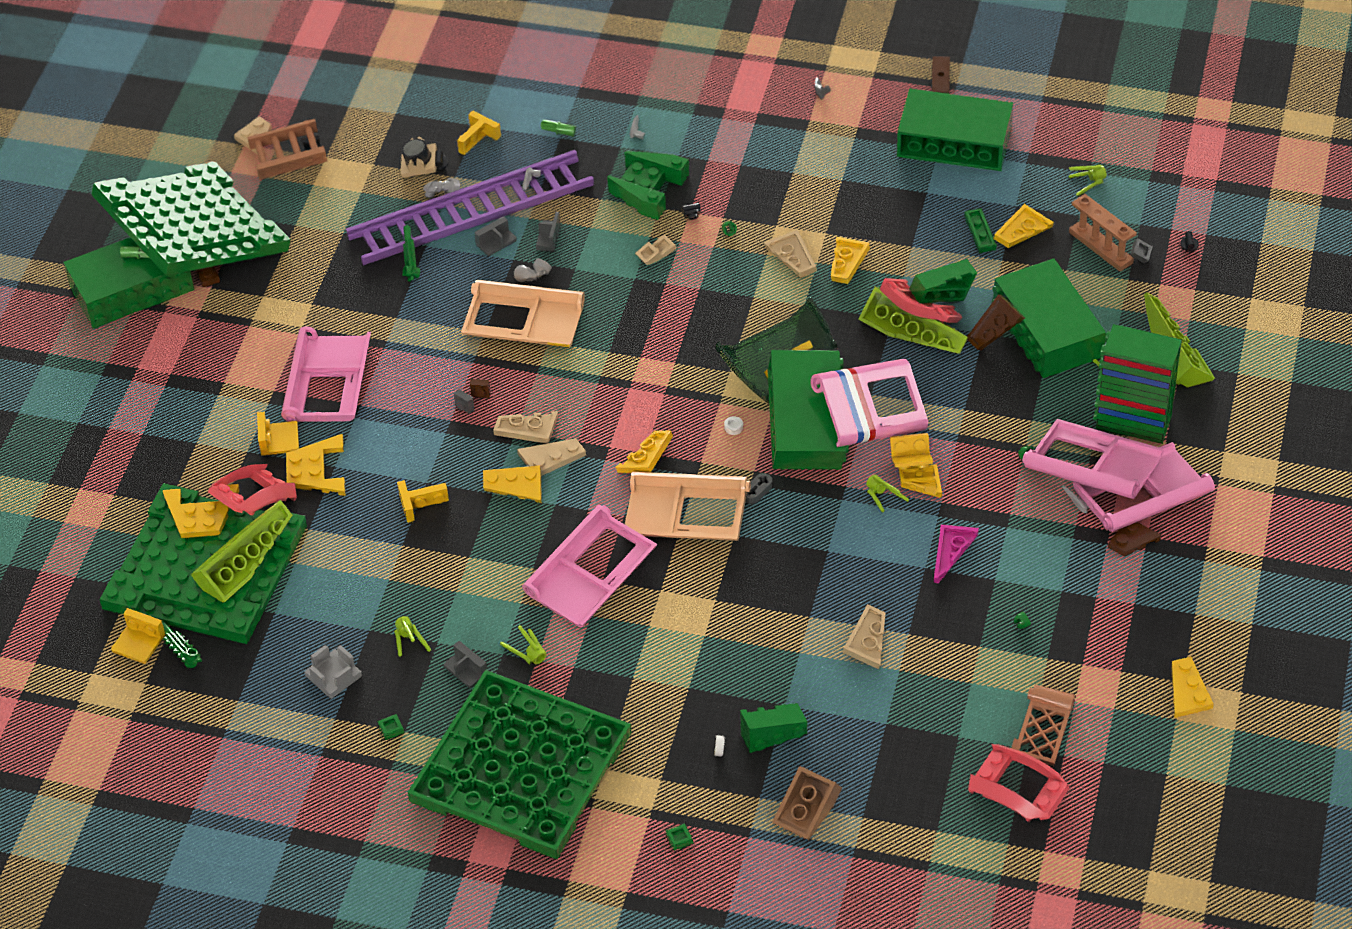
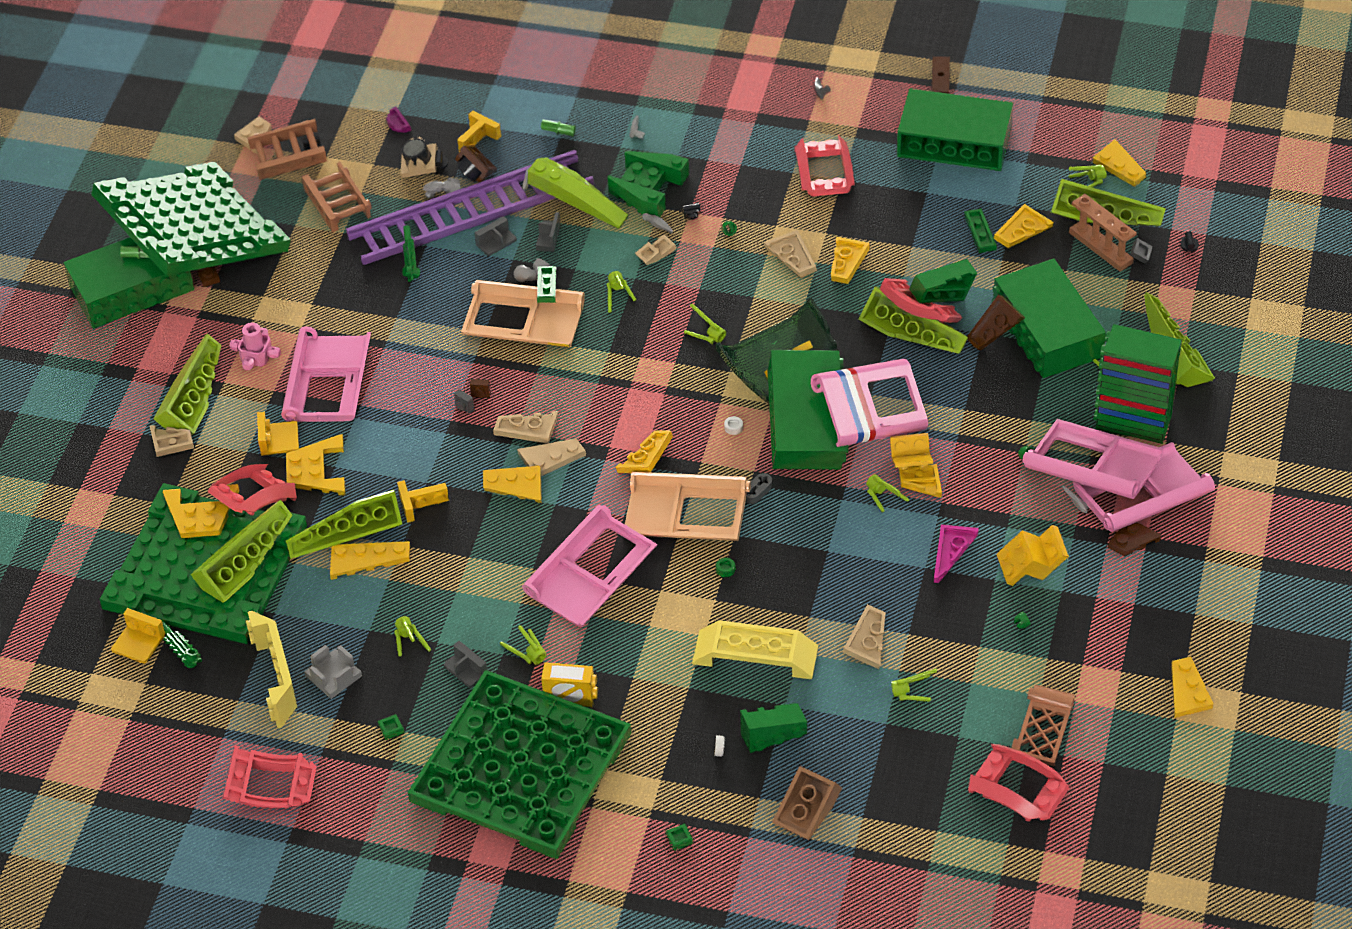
none -> tan wing [150,425,194,457]
none -> lime wedge [153,334,221,435]
none -> coral wedge [222,745,317,808]
none -> bright pink piece [229,323,281,370]
none -> light yellow slope [246,611,297,729]
none -> lime wedge [286,490,403,559]
none -> nougat fence [302,162,372,232]
none -> yellow wing [330,541,410,580]
none -> magenta tile [386,106,411,133]
none -> reddish brown piece [455,145,497,183]
none -> lime wedge [528,157,628,229]
none -> tile [537,266,556,303]
none -> yellow brick [541,662,598,707]
none -> lime plant [606,271,636,313]
none -> light grey bar [642,213,673,234]
none -> lime plant [684,304,726,344]
none -> light yellow slope [692,621,818,680]
none -> green tile [716,558,735,577]
none -> coral wedge [795,135,855,196]
none -> lime plant [891,669,937,701]
none -> yellow bracket [997,525,1069,586]
none -> lime wedge [1051,179,1166,226]
none -> yellow wing [1093,139,1146,187]

